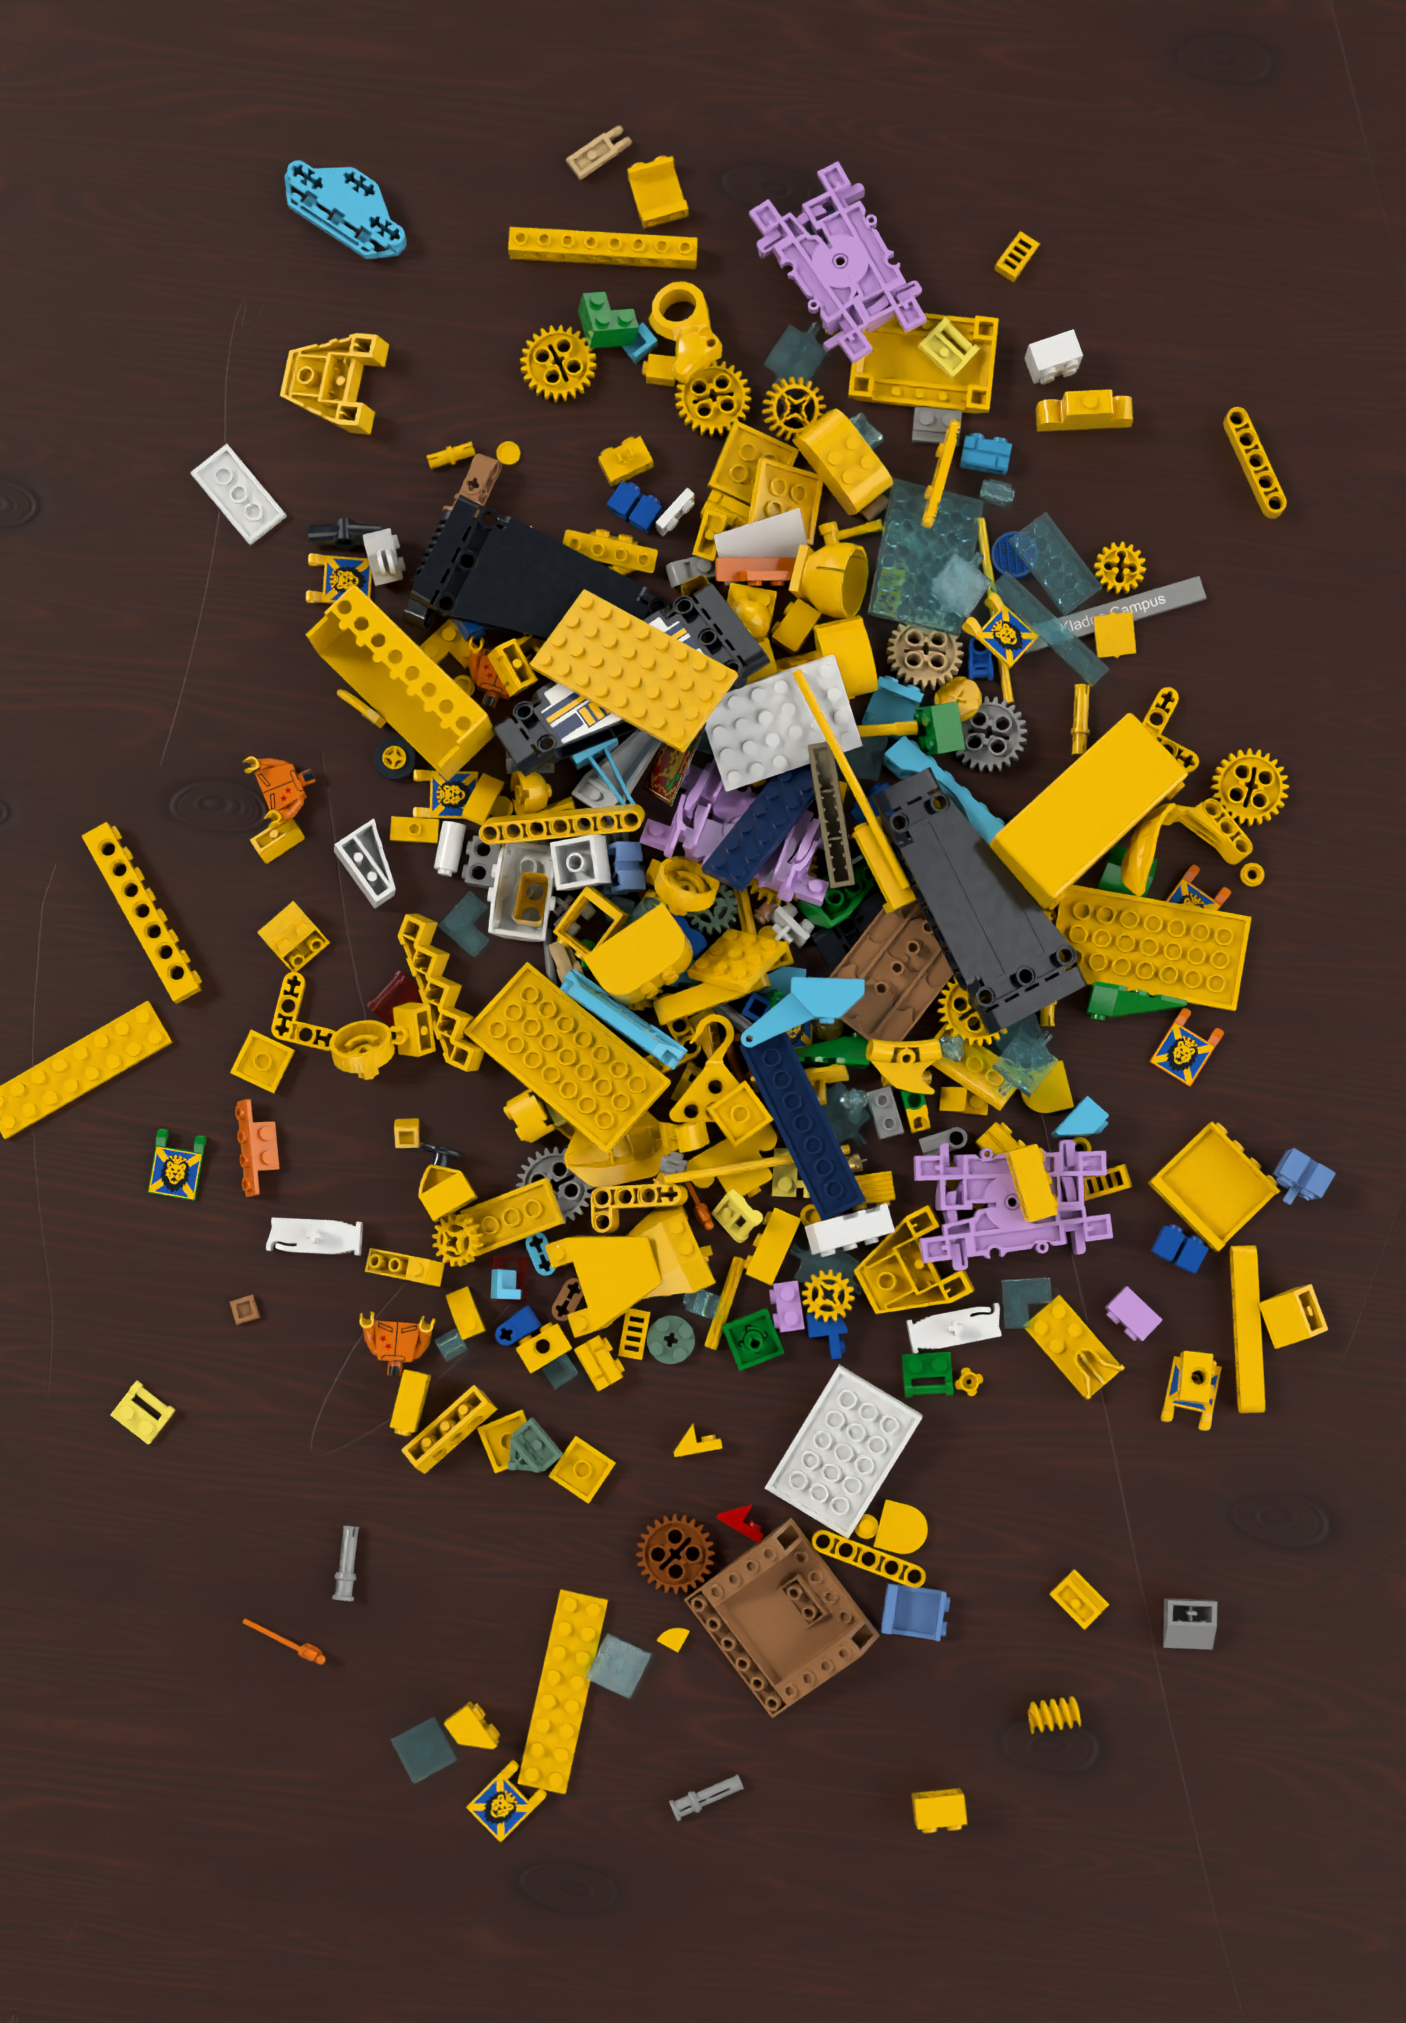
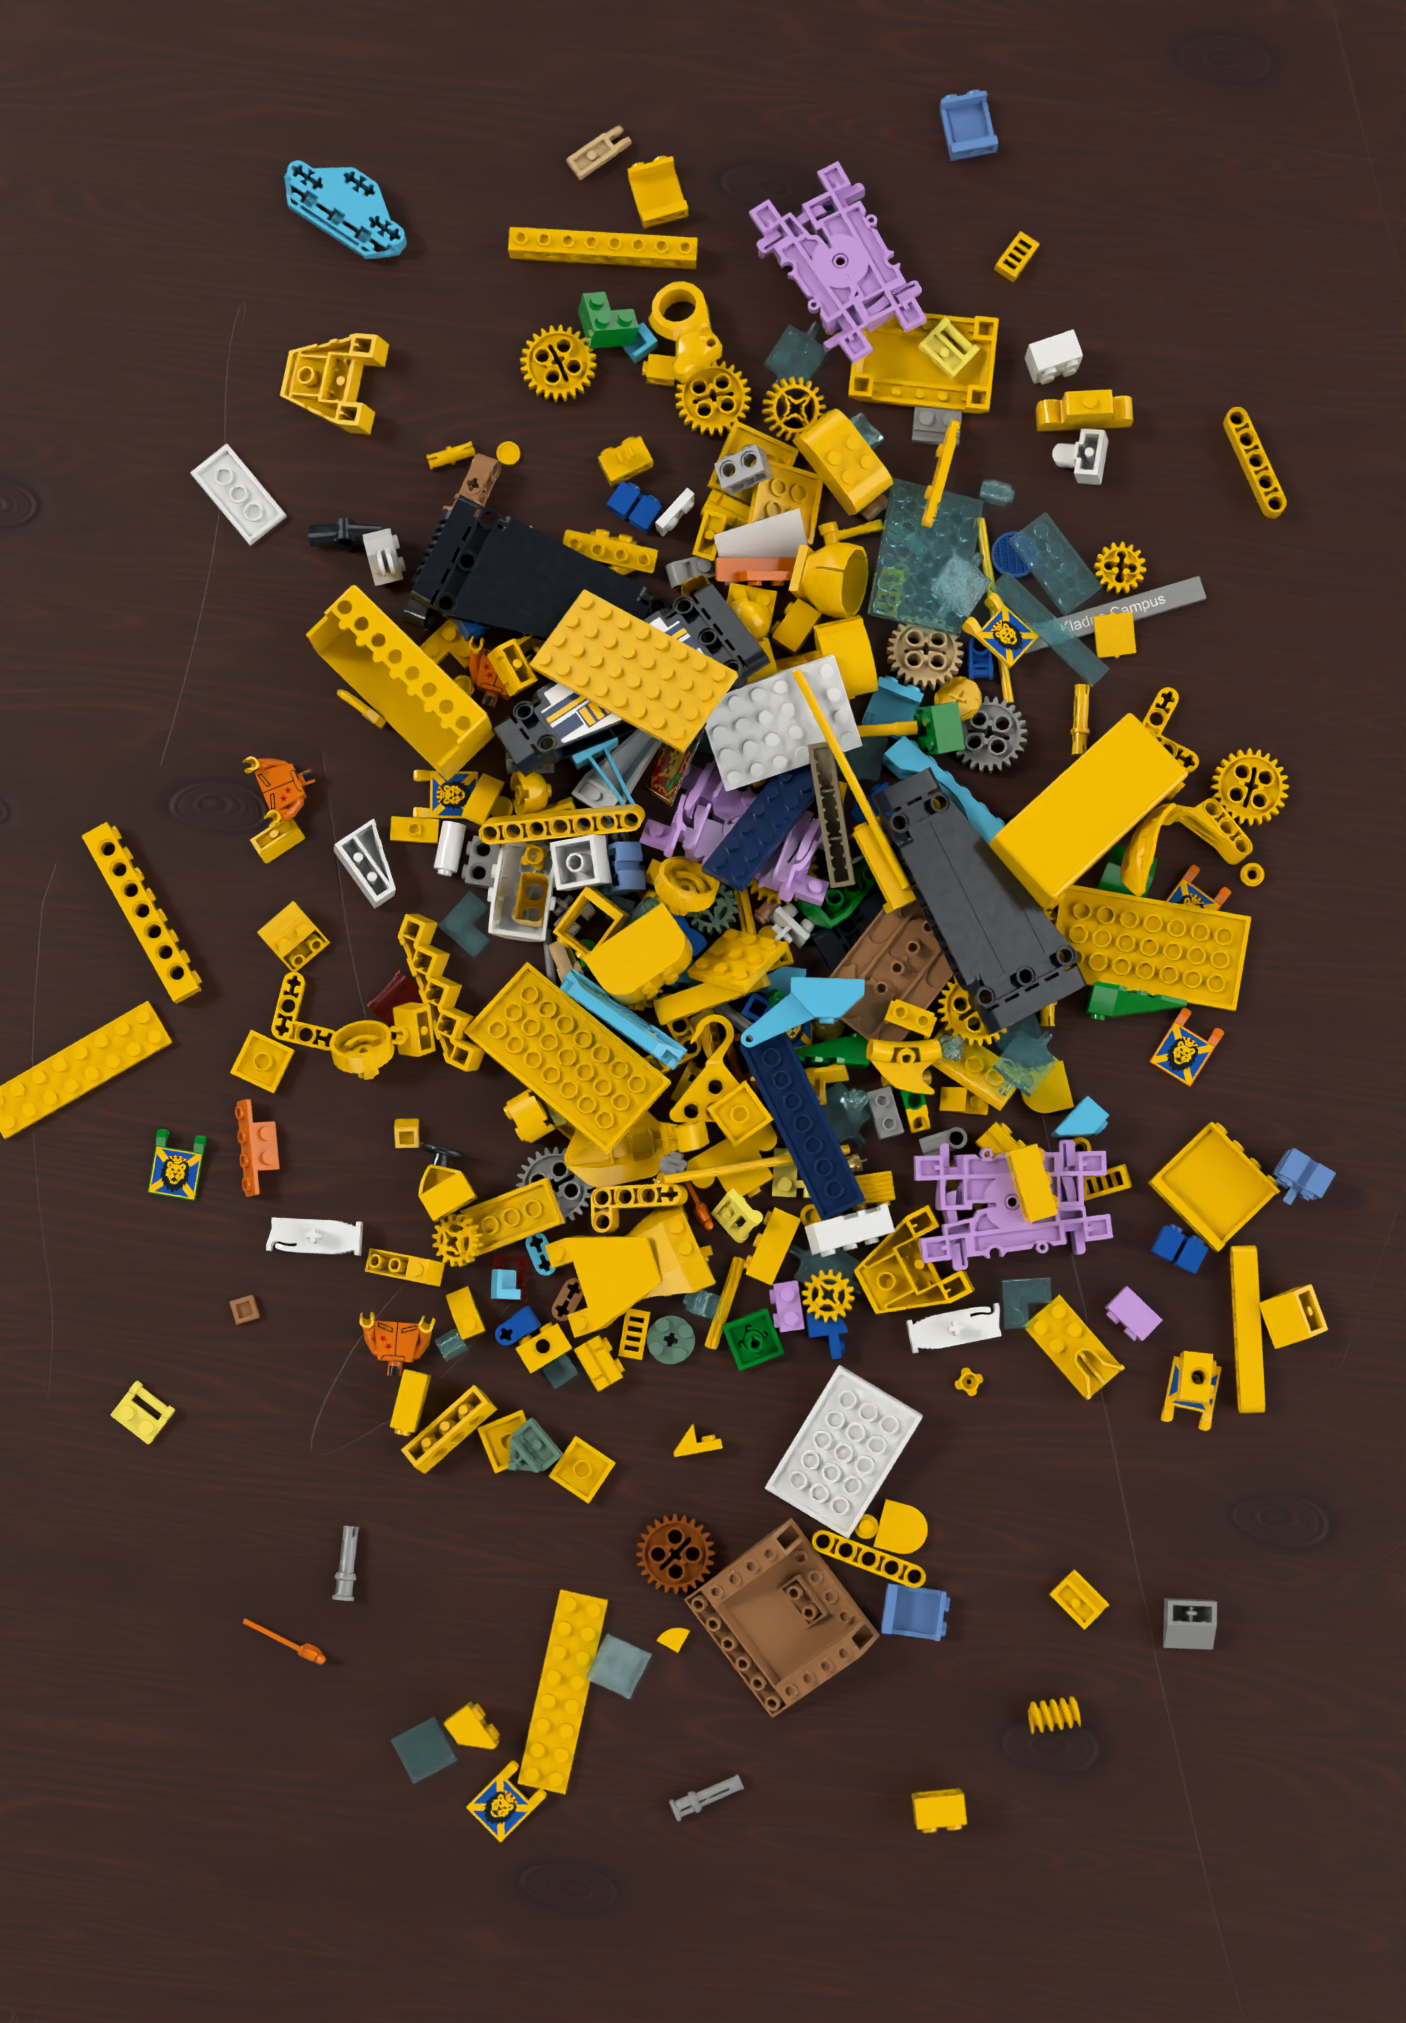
flag [306,553,372,604] -> none
black wheel [374,738,417,781] -> none
red slope [717,1504,764,1543] -> none
green plate [902,1352,954,1398] -> none
dark azure brick [959,433,1012,476] -> none
none -> yellow plate [521,843,548,870]
none -> light grey brick [714,444,773,496]
none -> yellow window [883,999,937,1040]
none -> medium blue panel [939,90,998,161]
none -> white brick [1052,428,1108,485]

